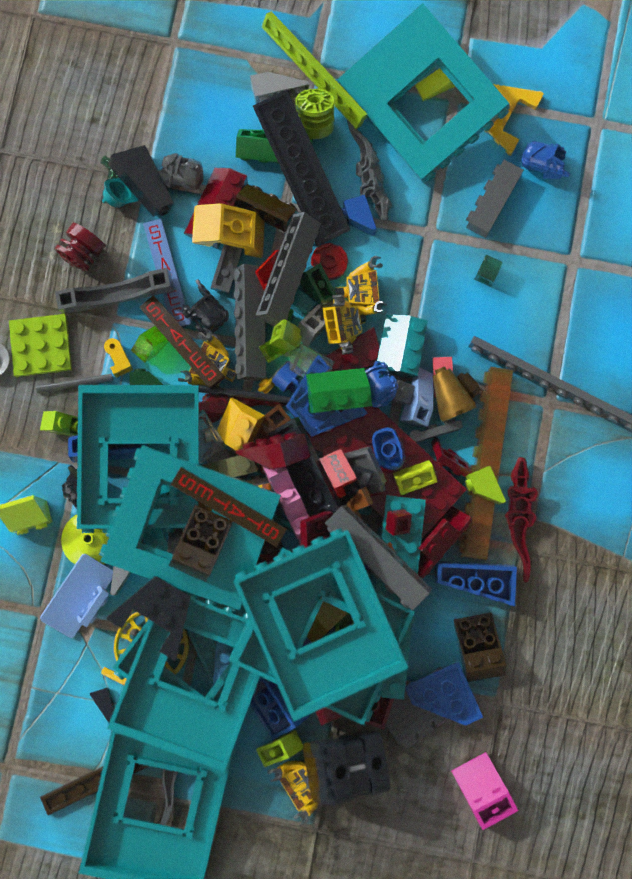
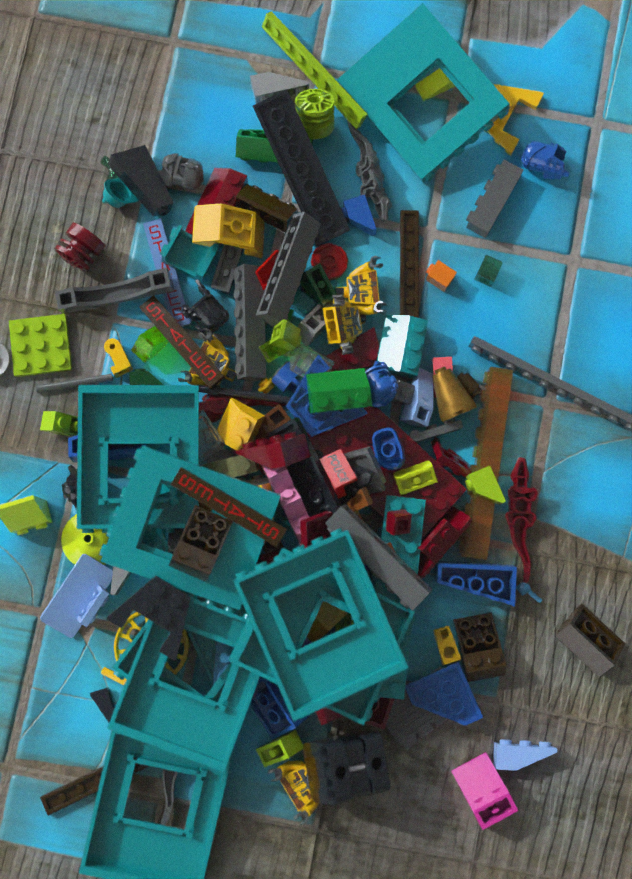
none -> teal panel [160,225,220,283]
none -> dark brown tile [400,210,419,318]
none -> orange brick [426,260,457,292]
none -> yellow leg [433,626,461,666]
none -> light blue slope [493,739,557,771]
none -> dark azure hand [516,582,542,603]
none -> dark brown slope [555,603,625,677]

